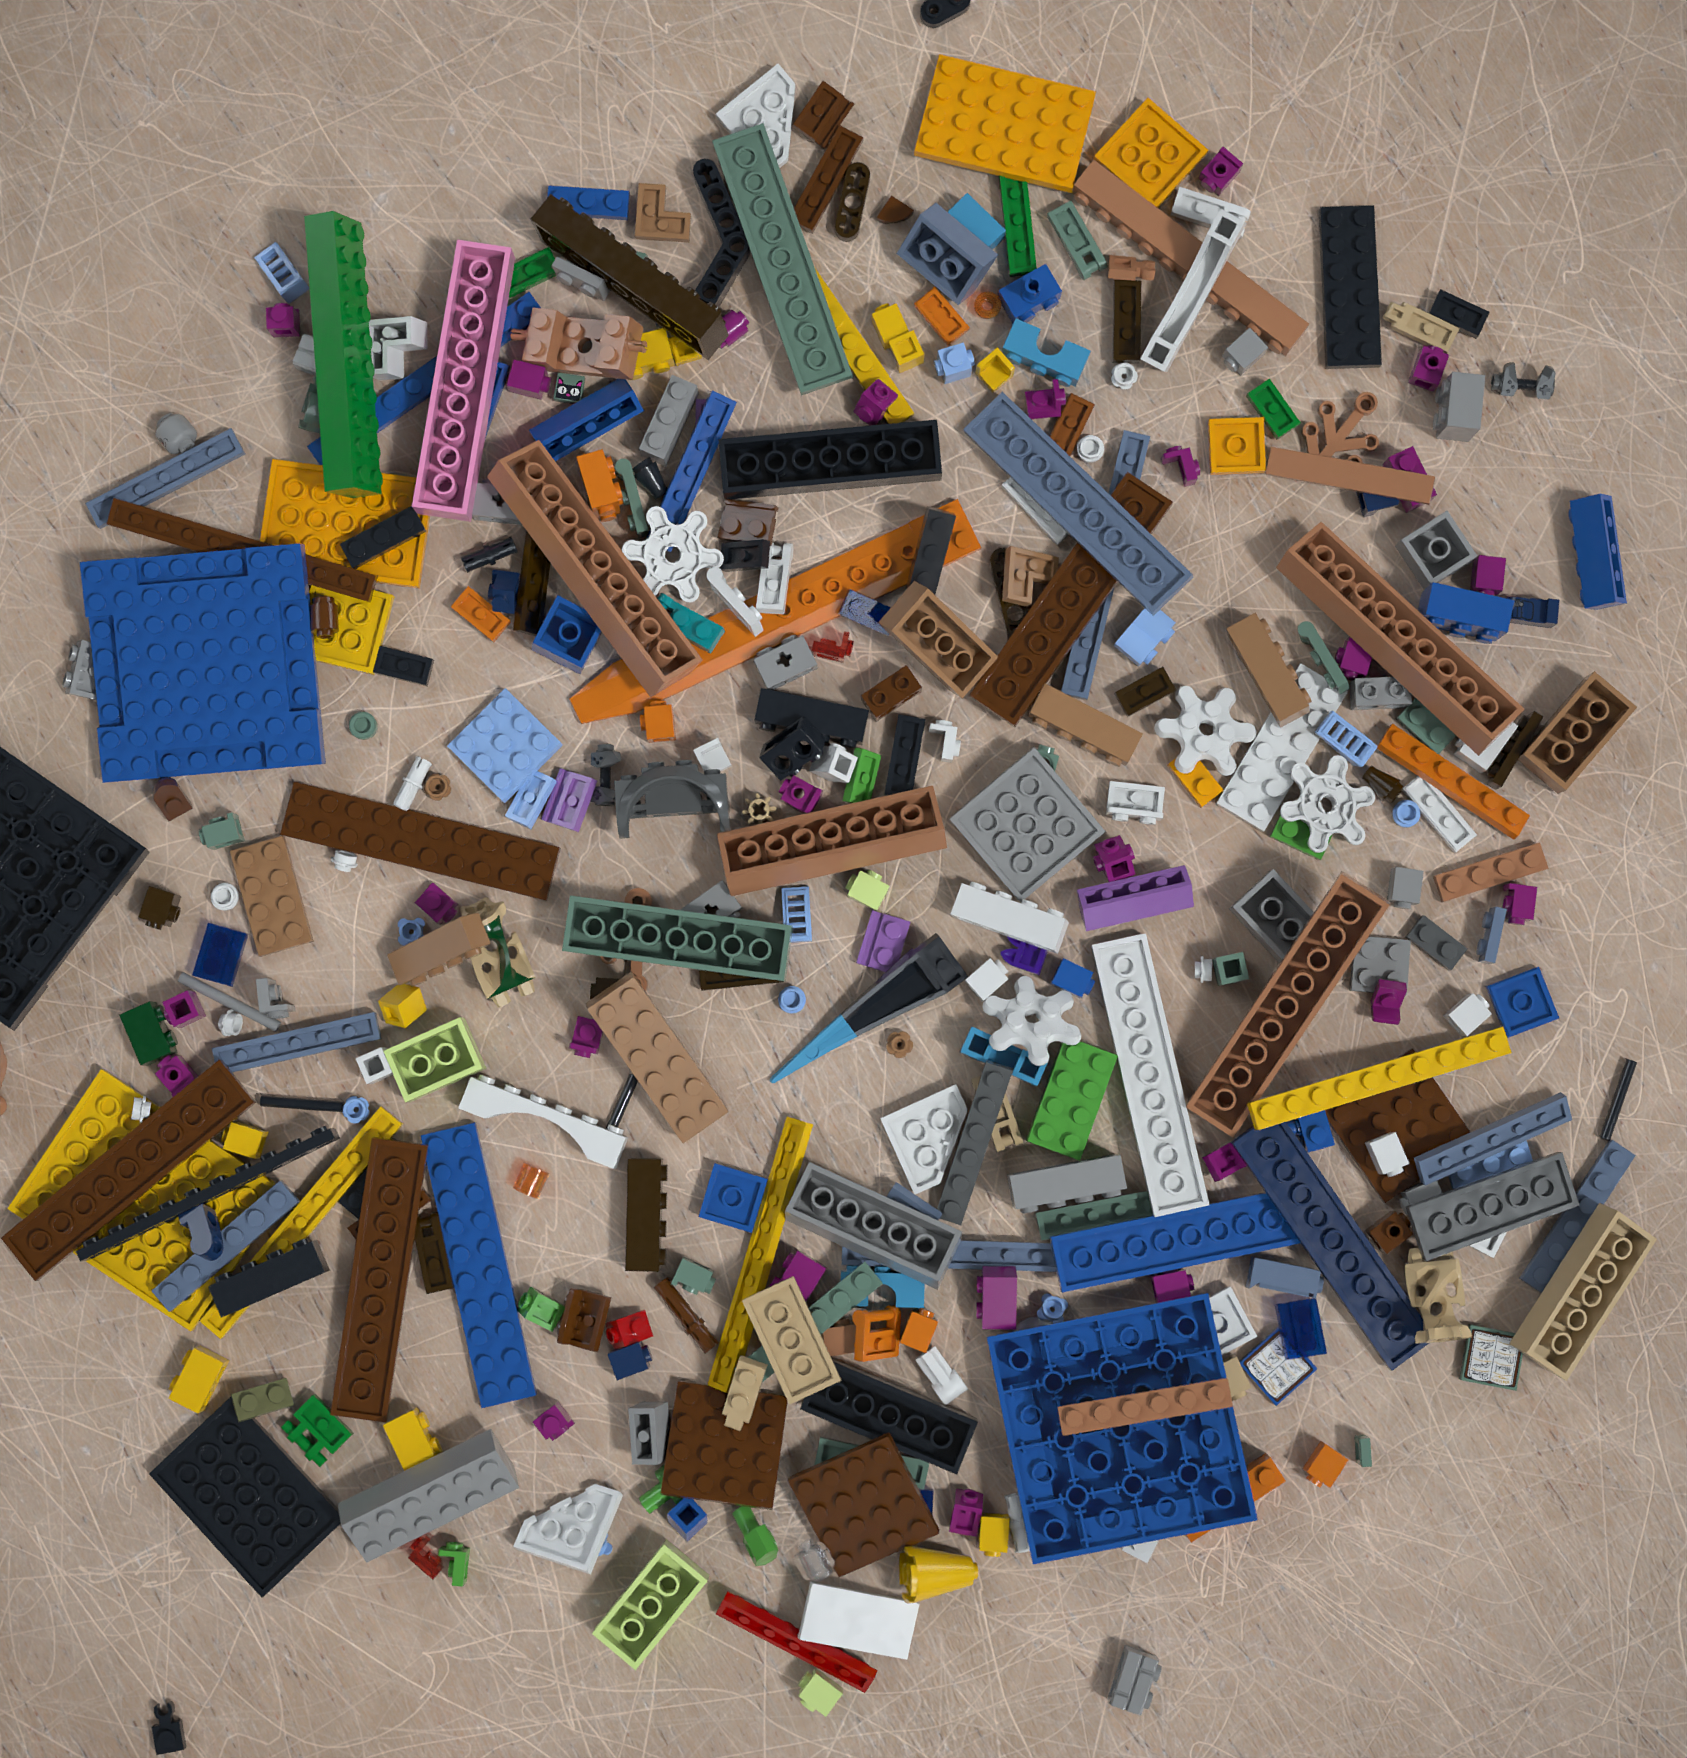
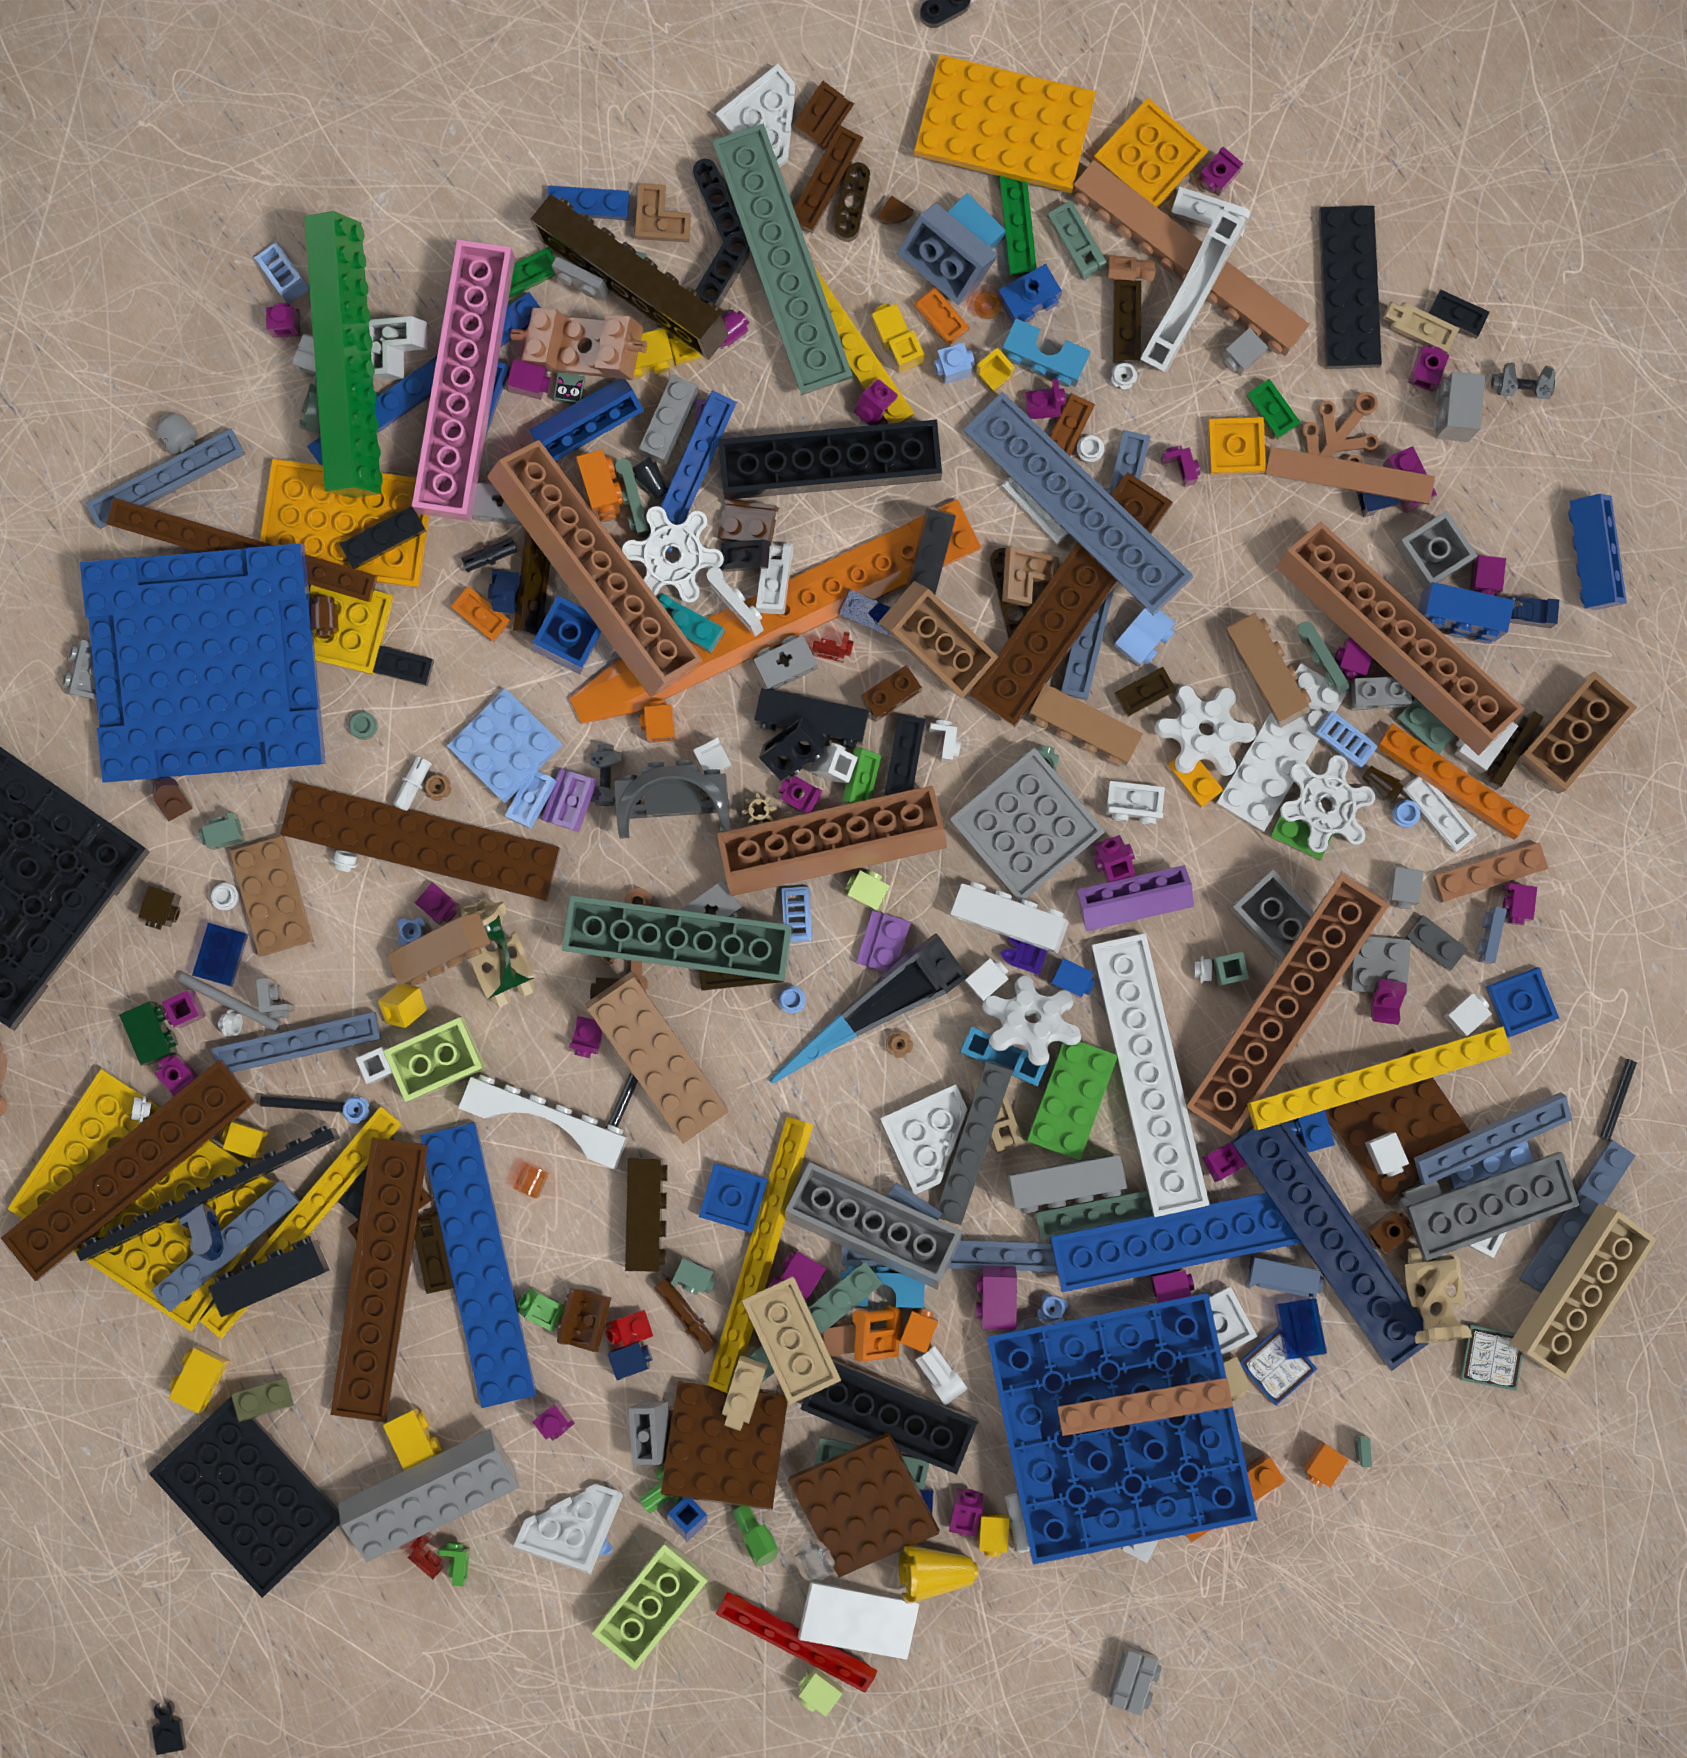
green plate [281,1394,354,1467] -> none

